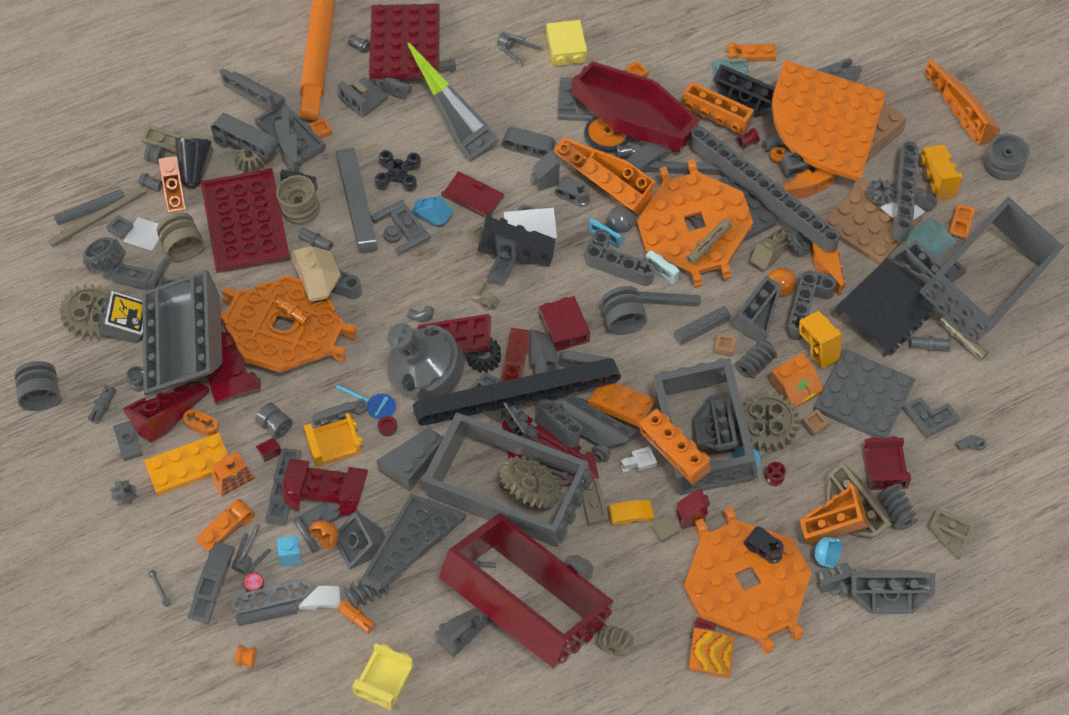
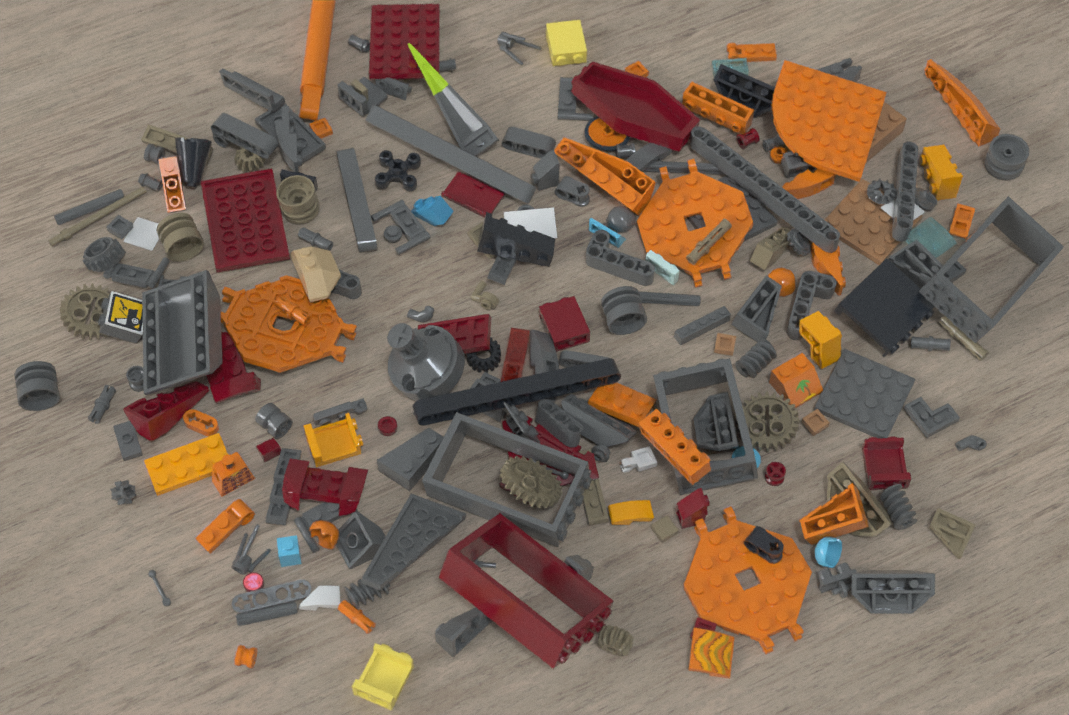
dark grey slope [188,542,235,624] -> none
blue piece [336,385,396,420] -> none
none -> dark grey beam [365,104,537,204]

